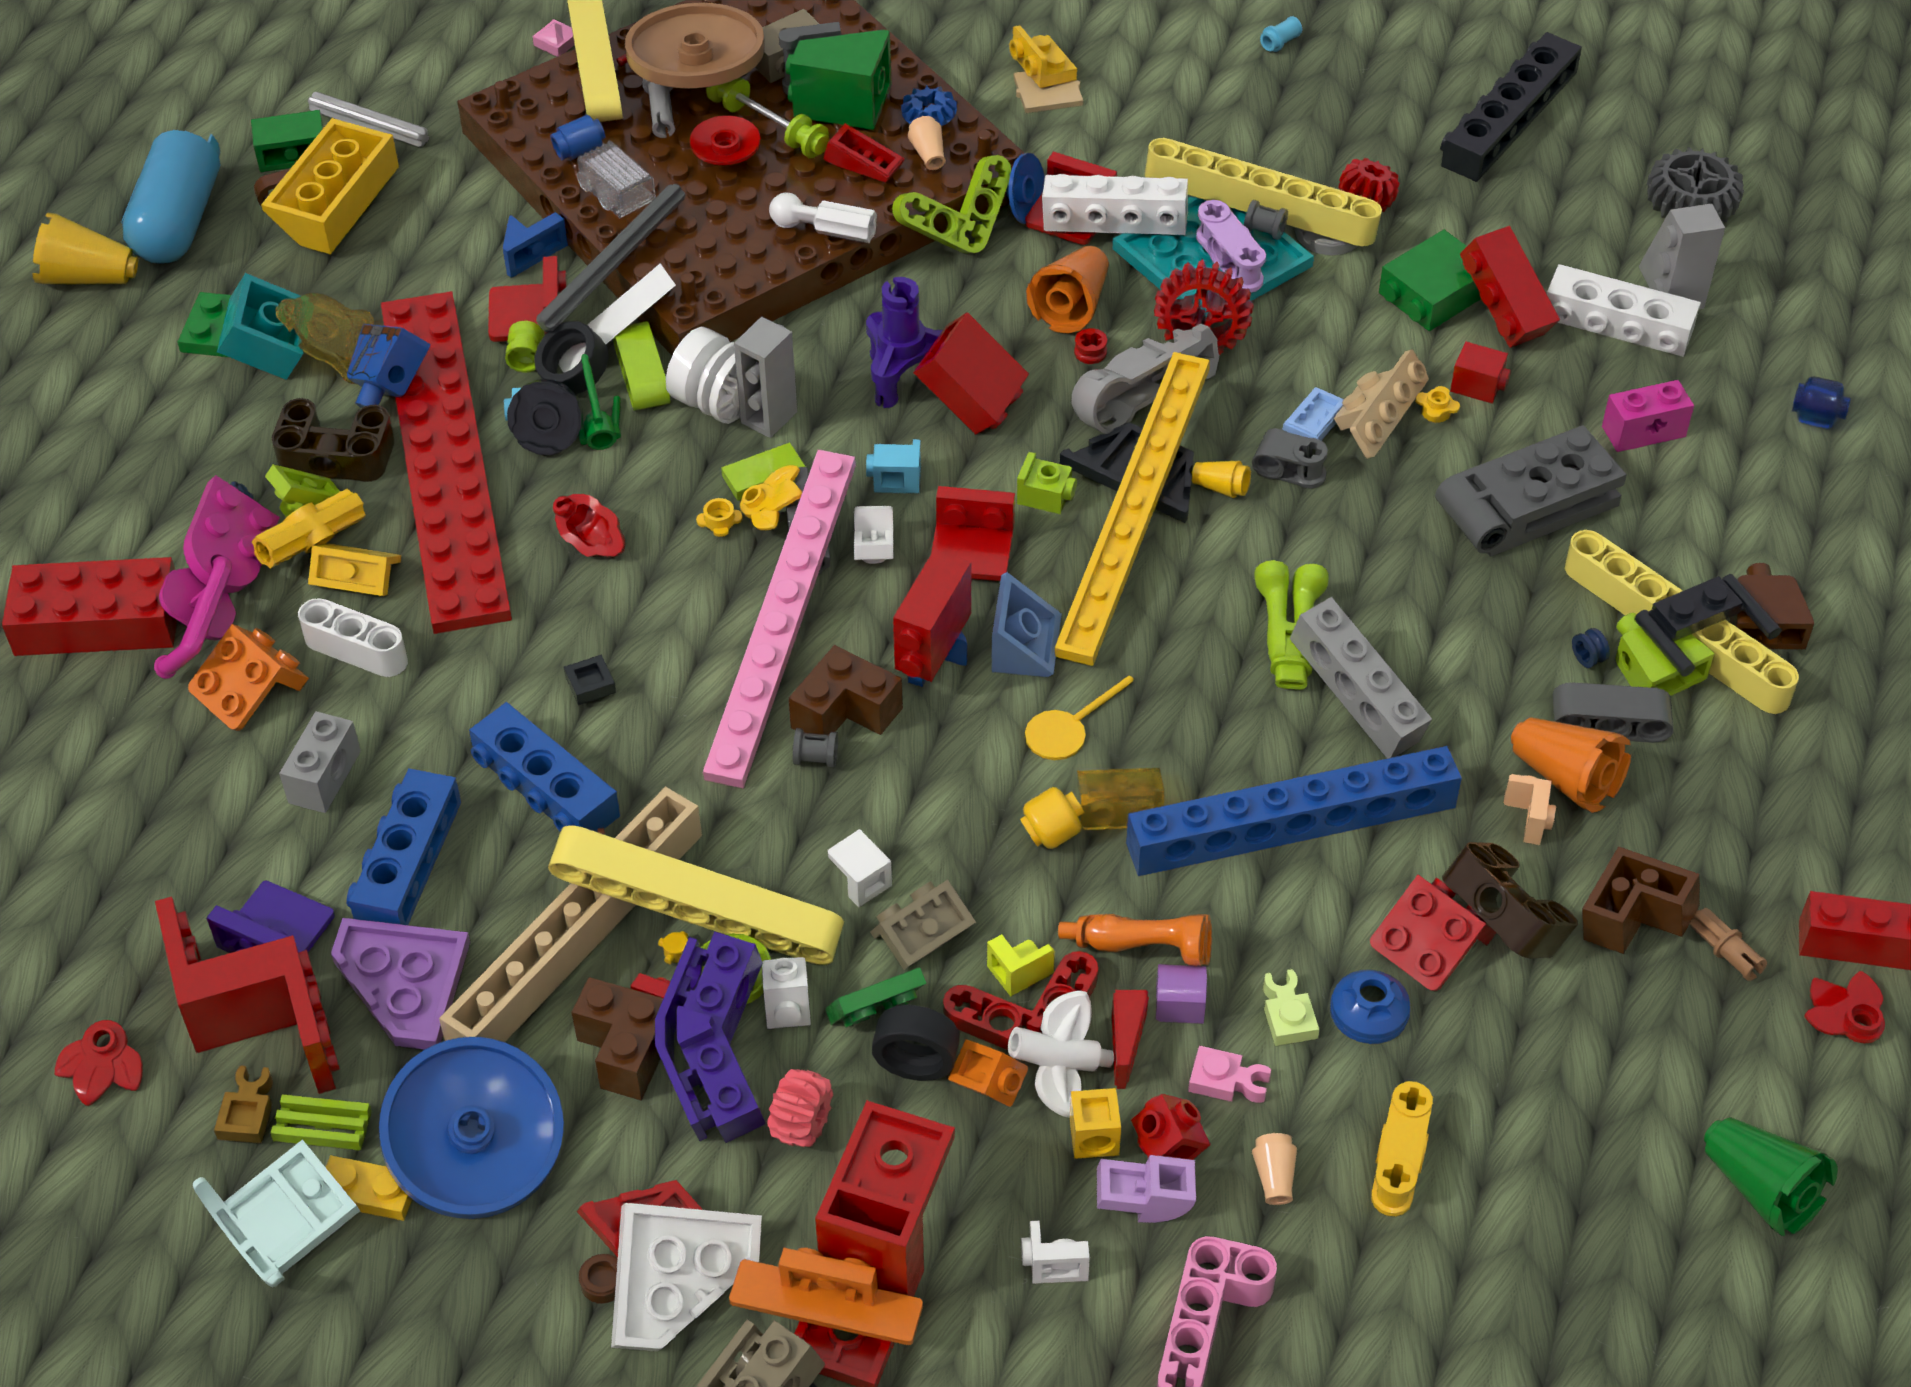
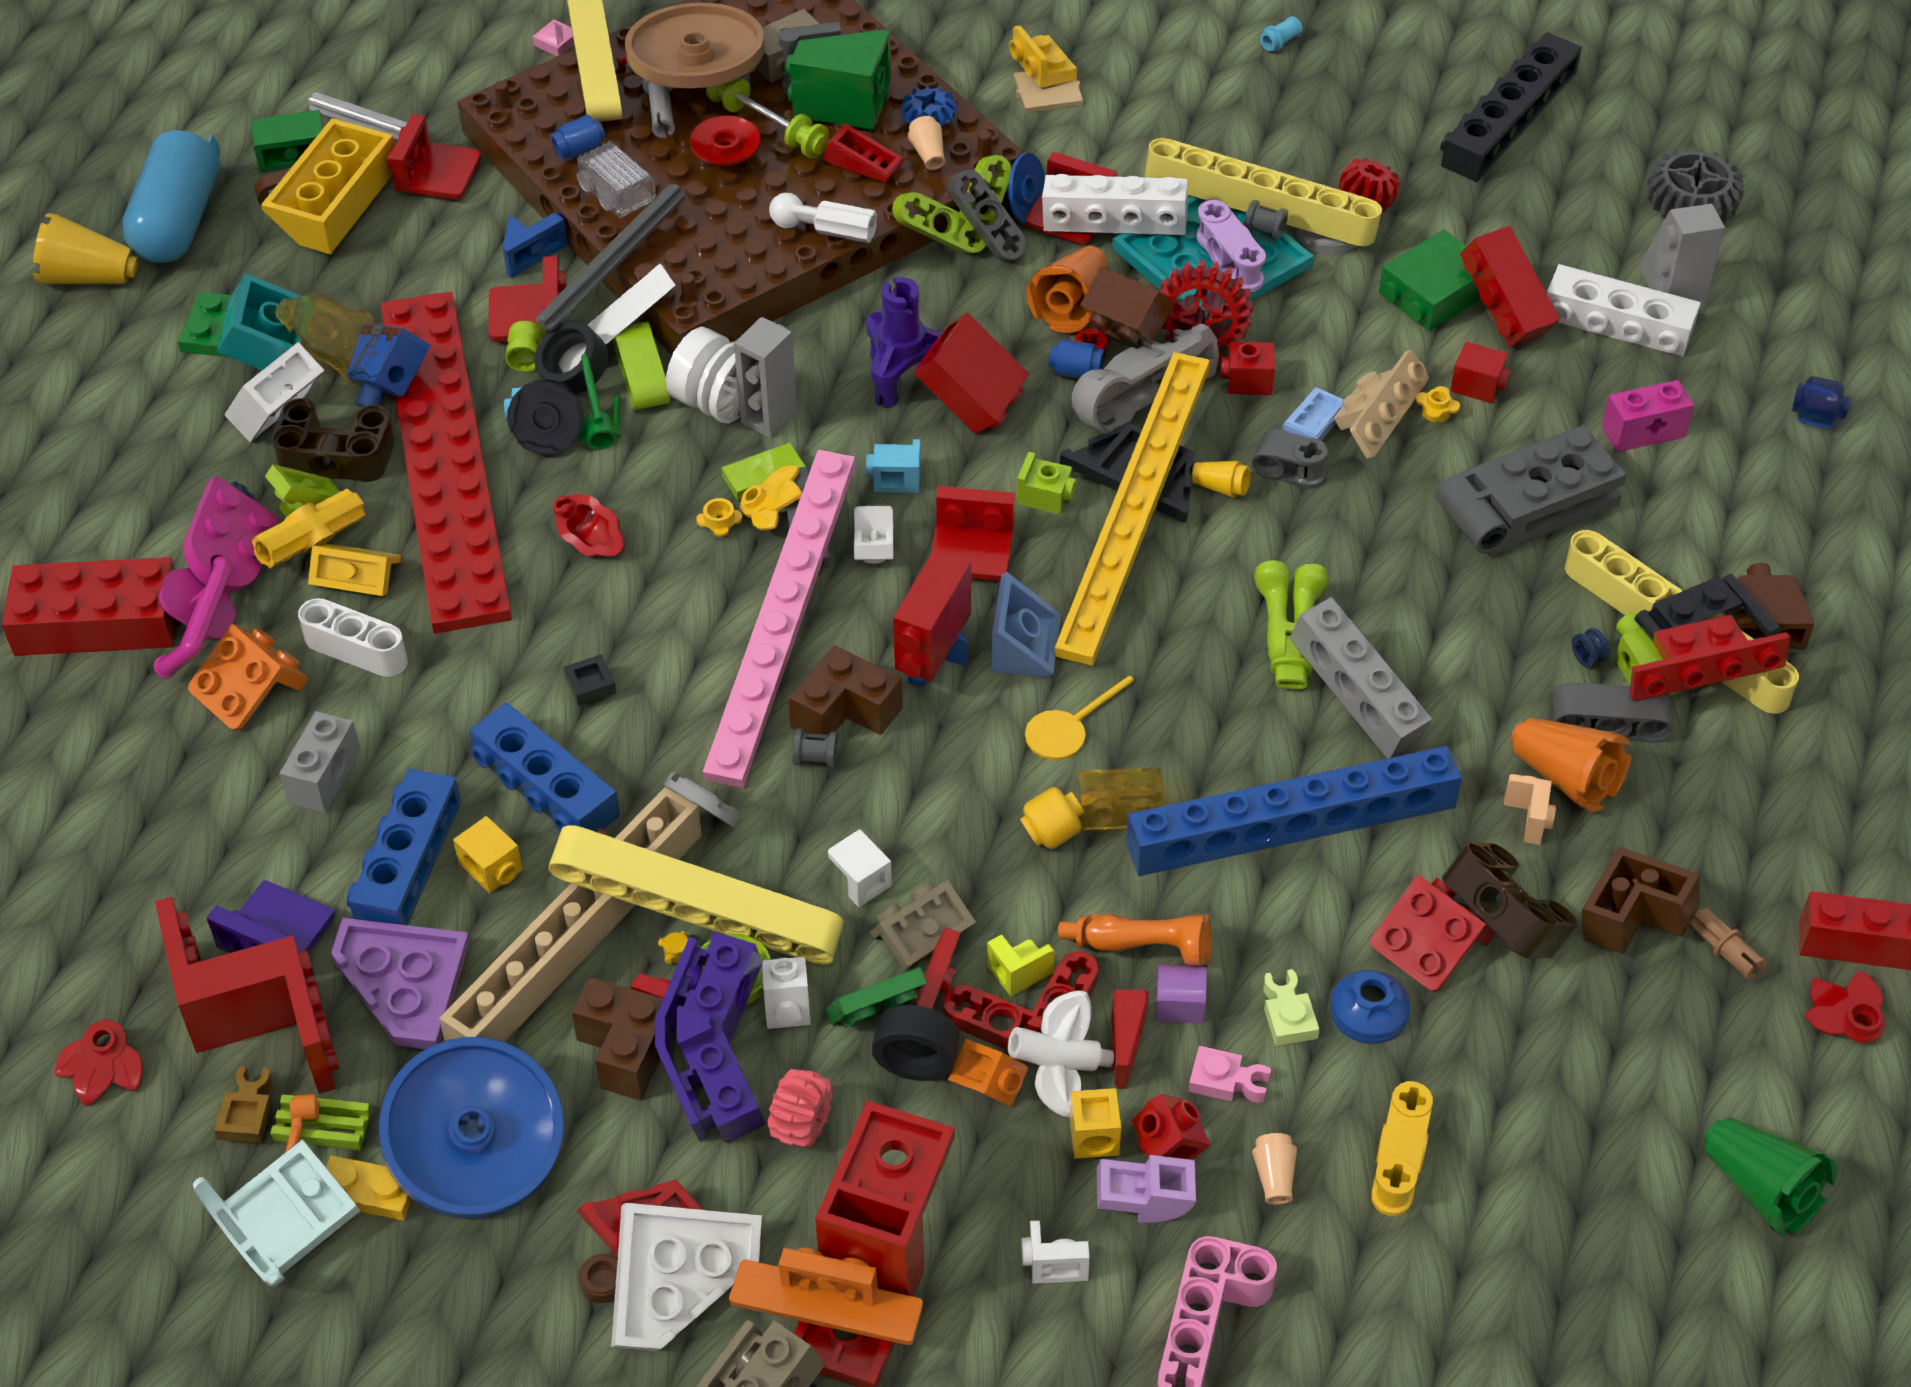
none -> white window [224,342,324,442]
none -> orange hand [285,1094,319,1153]
none -> red bracket [387,114,481,200]
none -> yellow brick [453,816,523,893]
none -> light grey tile [663,772,742,828]
none -> red plate [914,927,960,1009]
none -> dark grey beam [948,169,1026,261]
none -> blue brick [1049,339,1105,379]
none -> reddish brown brick [1080,267,1174,345]
none -> red brick [1221,342,1275,395]
none -> red bracket [1629,615,1790,701]

